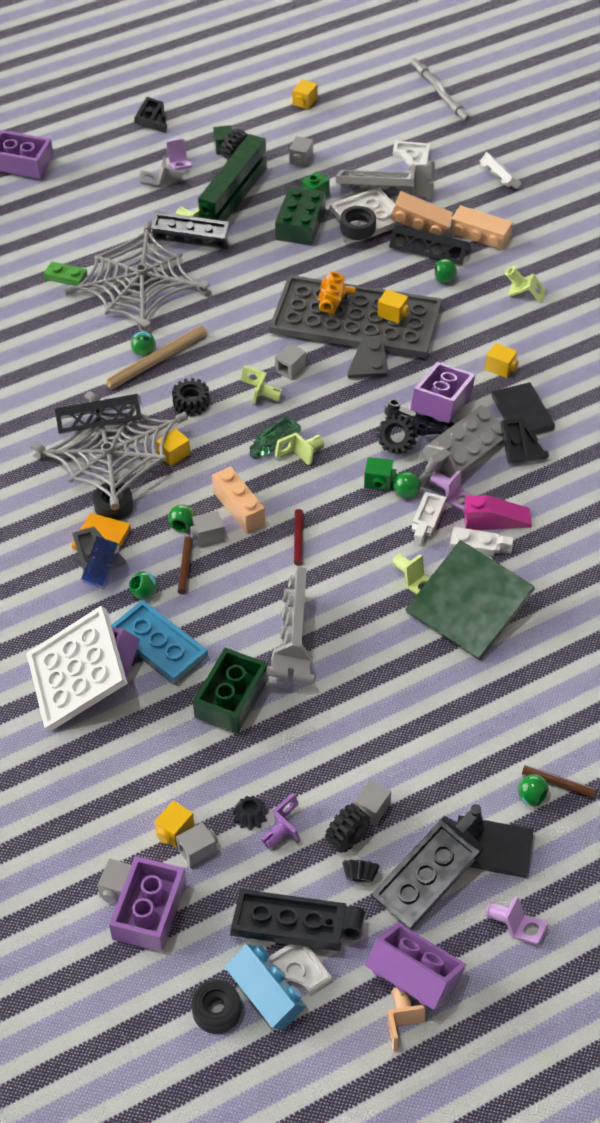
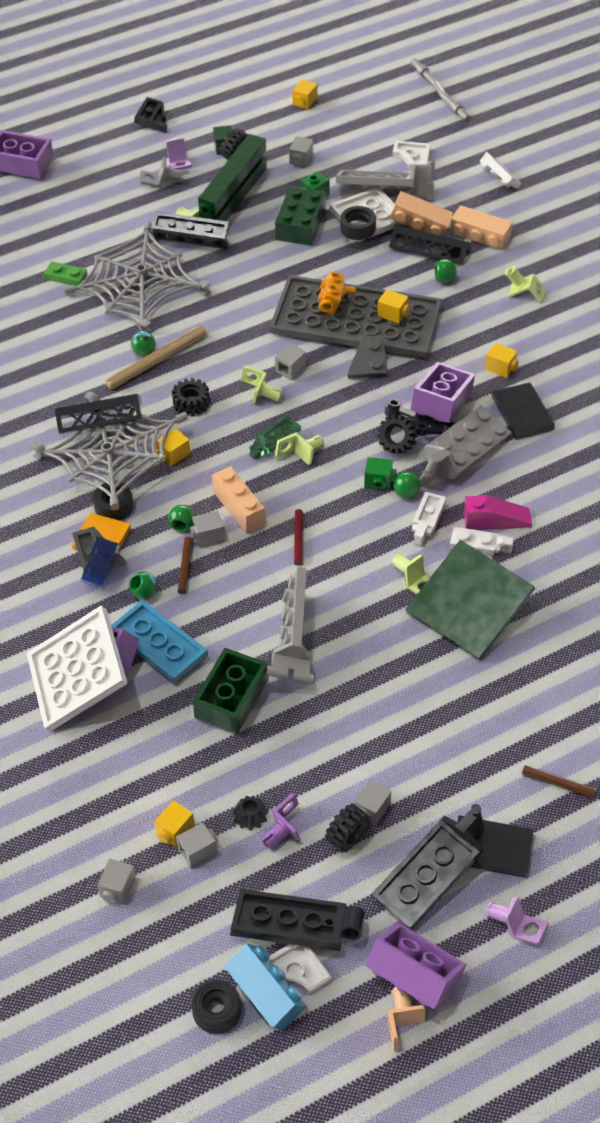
medium lavender brick [109,856,187,952] -> none
black piece [342,859,380,883] -> none
lavender bracket [430,471,473,512] -> none
black wing [500,418,549,463] -> none
green piece [518,774,549,806] -> none

